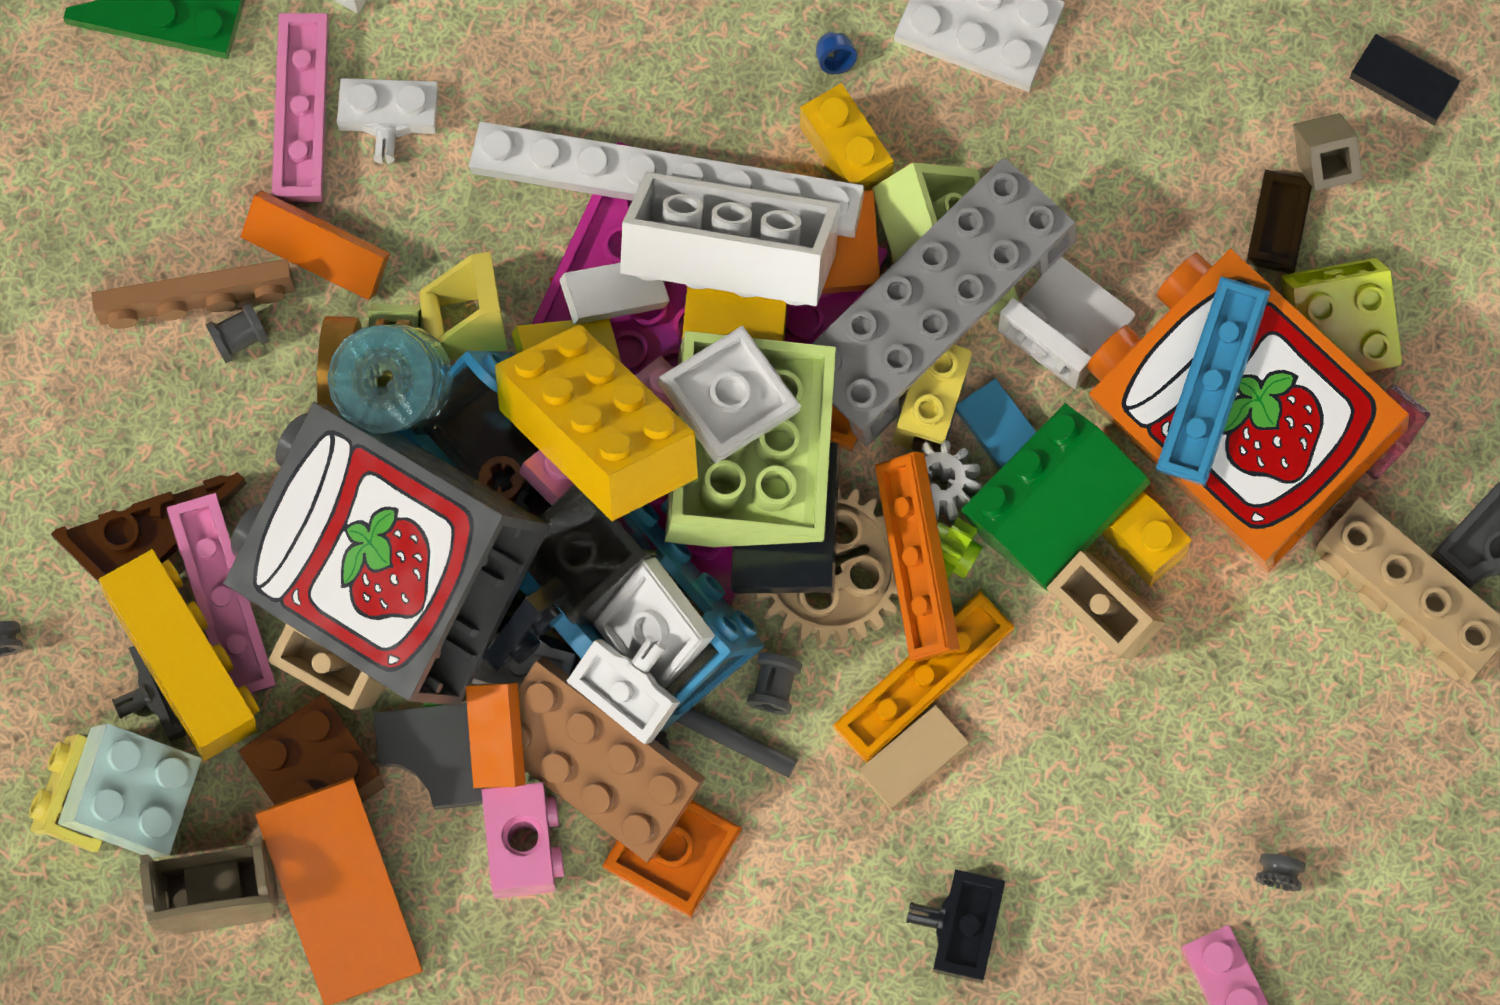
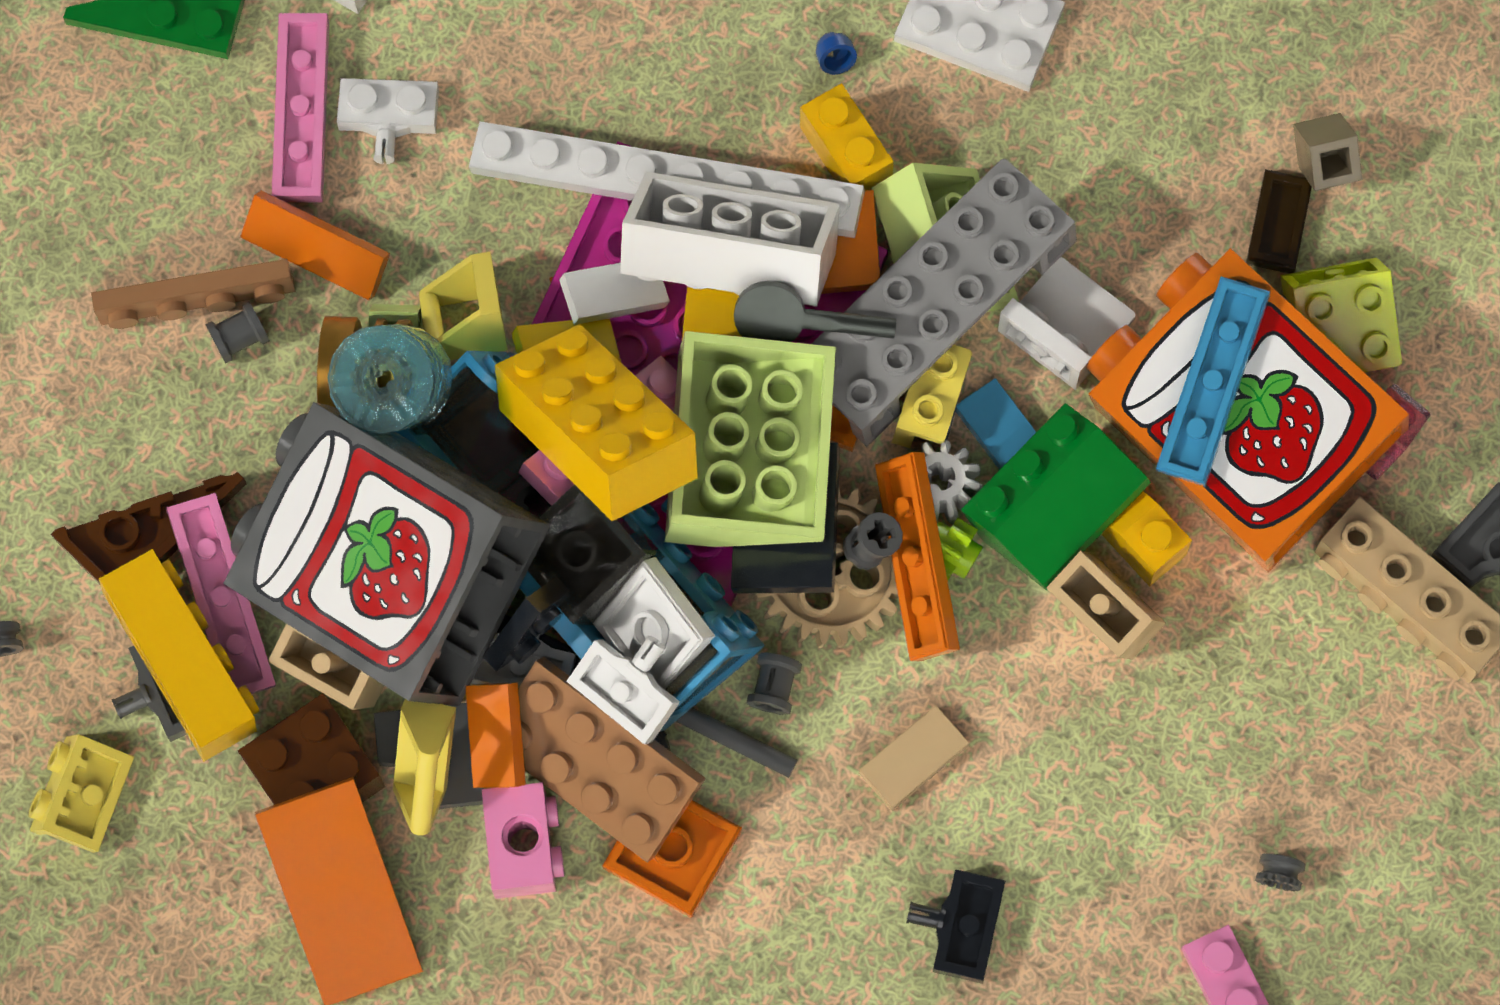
light aqua brick [58,723,202,858] -> none
dark tan piece [140,836,279,934] -> none
nougat bush [479,456,525,503] -> none
white tile [658,325,801,464] -> none
light orange tile [833,591,1015,763] -> none
black tile [1350,34,1460,125] -> none
none -> light yellow tile [393,699,456,836]
none -> pearl dark grey piece [734,281,896,342]
none -> dark grey bush [843,512,903,570]

